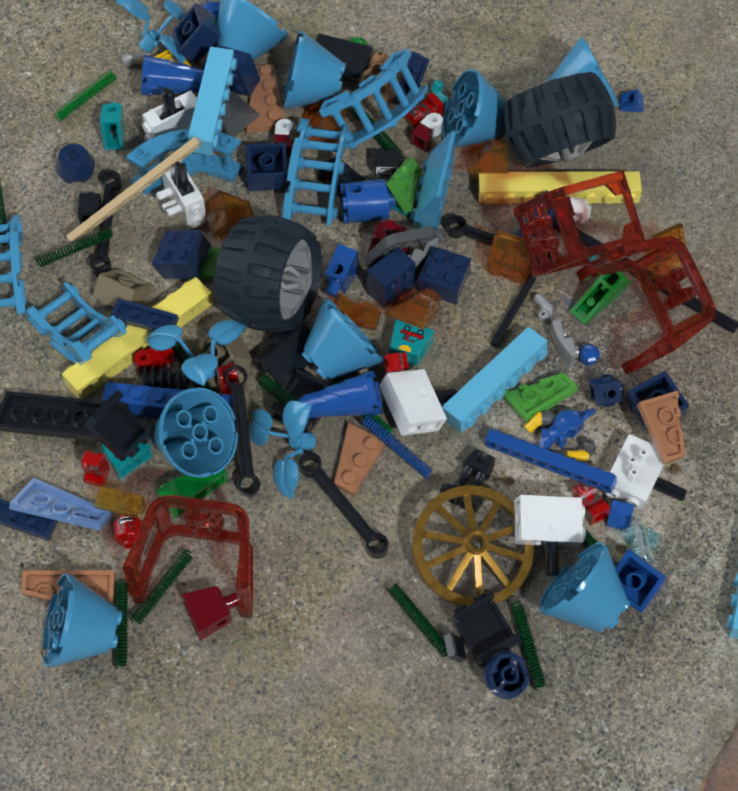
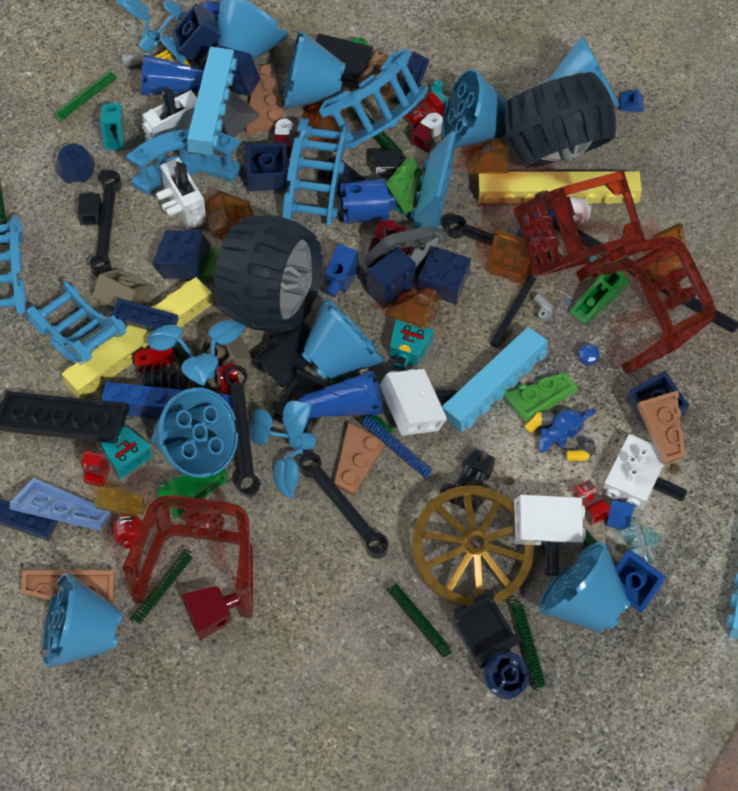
dark green piece [35,227,113,268] -> none
tan tile [66,137,203,242] -> none
black panel [83,390,155,462] -> none
dark green piece [114,579,129,669] -> none
dark green piece [258,374,310,416] -> none
clear orange slope [333,293,381,331] -> none
red leg [383,352,409,374] -> none
black tile [444,633,467,662] -> none
blue piece [485,429,617,494] -> none
light grey slope [550,320,579,367] -> none
dark blue brick [589,374,624,407] -> none

